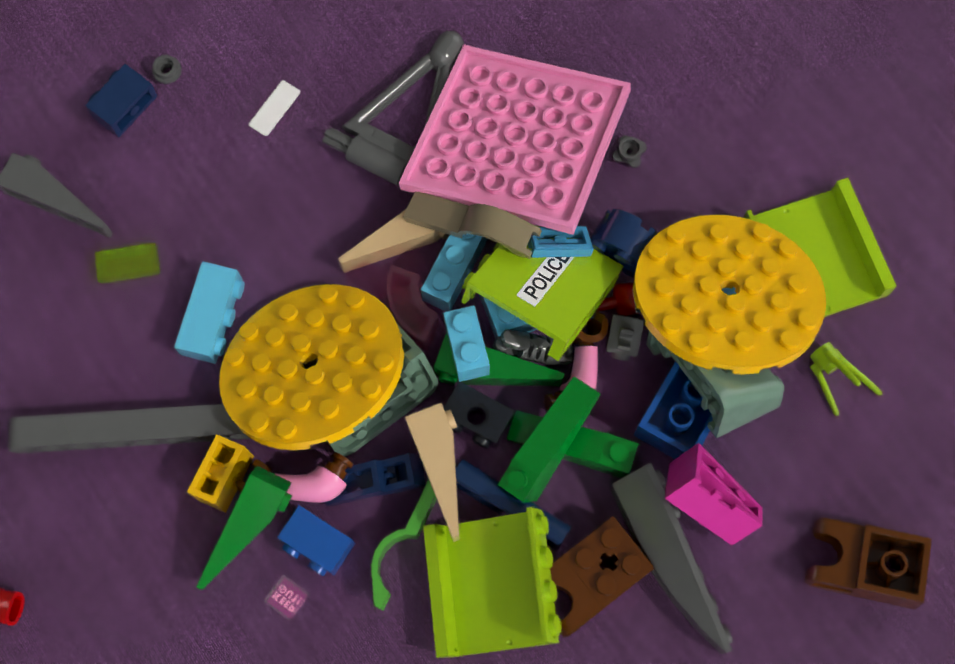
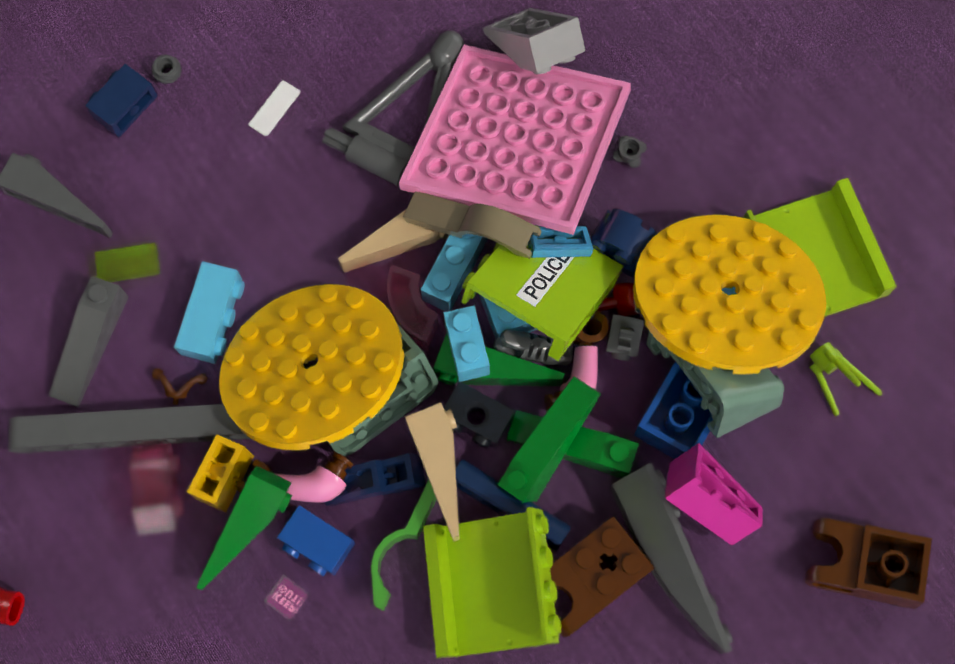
none -> dark grey slope [49,276,129,408]
none -> clear pink brick [129,443,184,536]
none -> reddish brown piece [151,368,208,405]
none -> light grey slope [483,8,585,74]

